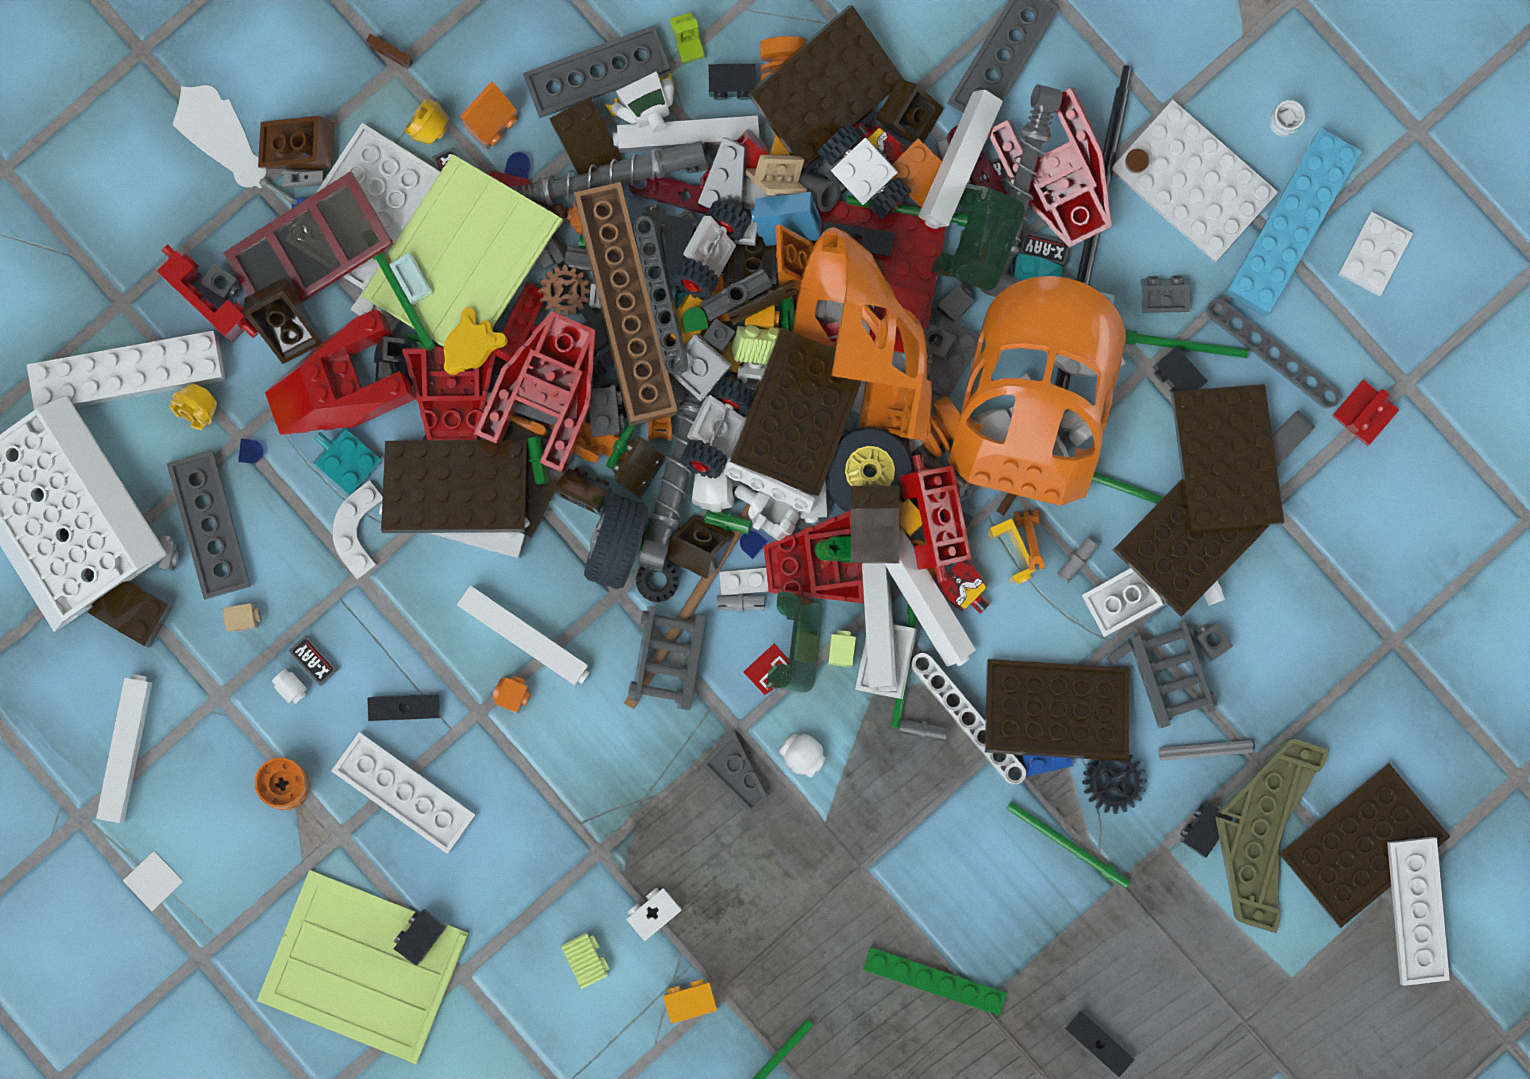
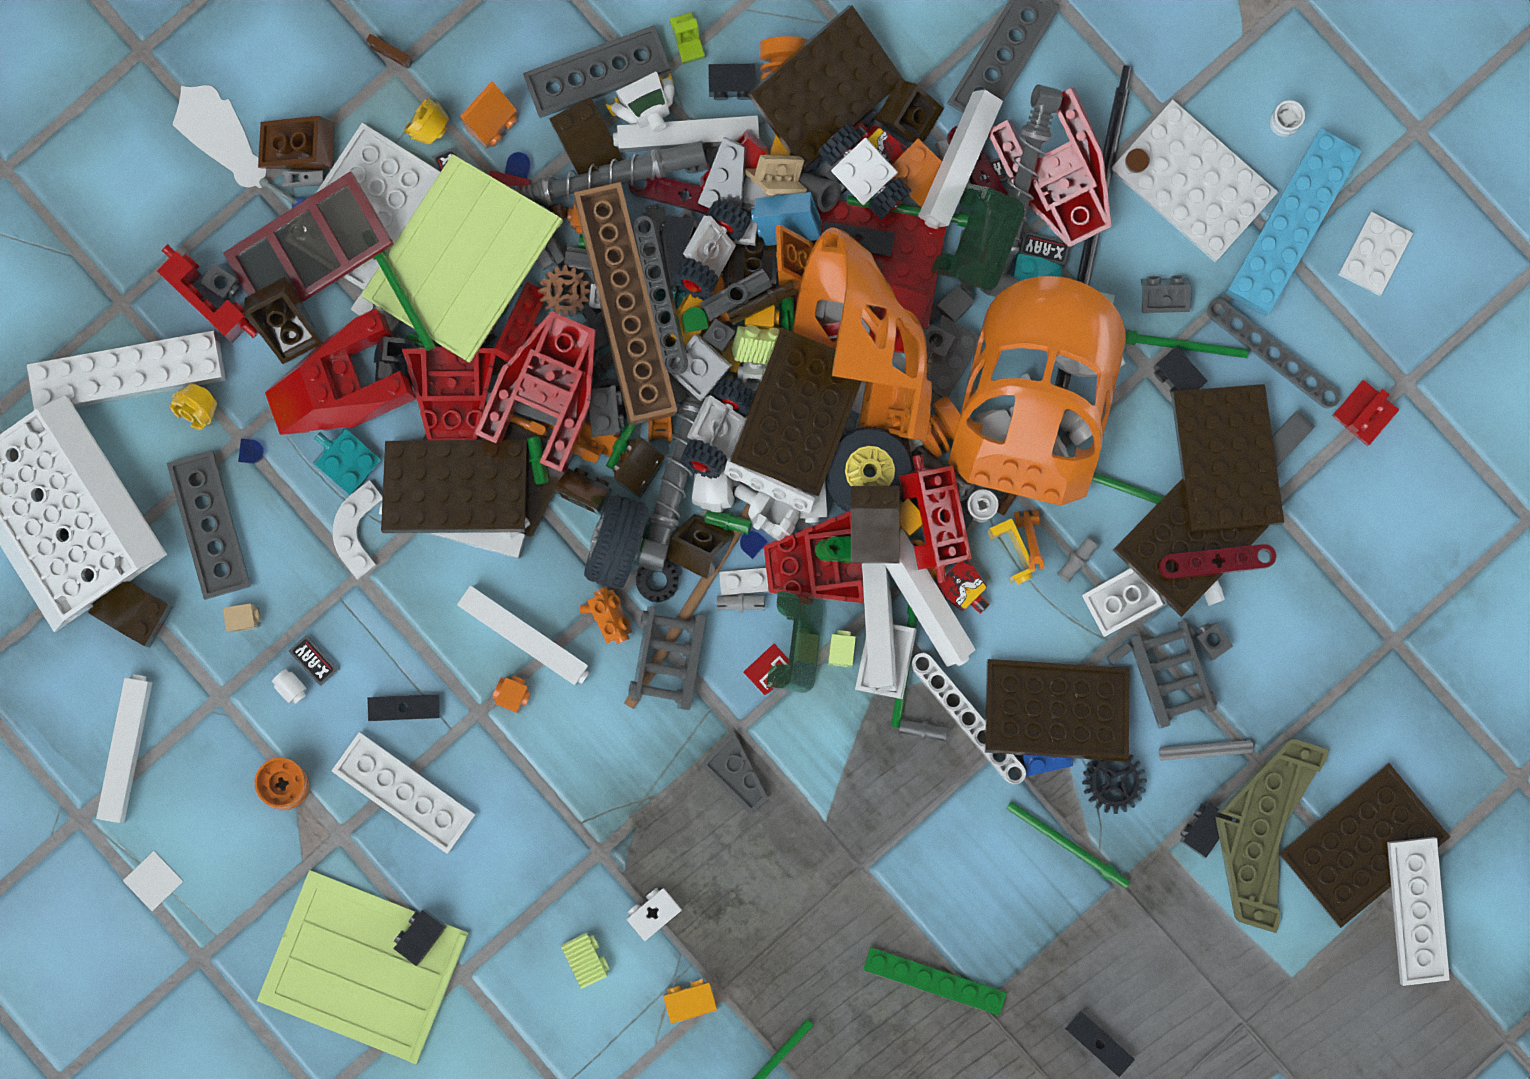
light grey bracket [157,534,179,571] -> none
light aqua tile [389,252,433,305] -> none
yellow tile [444,307,508,375] -> none
white hair [779,733,825,778] -> none
none -> orange brick [580,587,632,644]
none -> white wheel [966,489,998,523]
none -> dark red piece [1158,544,1277,579]

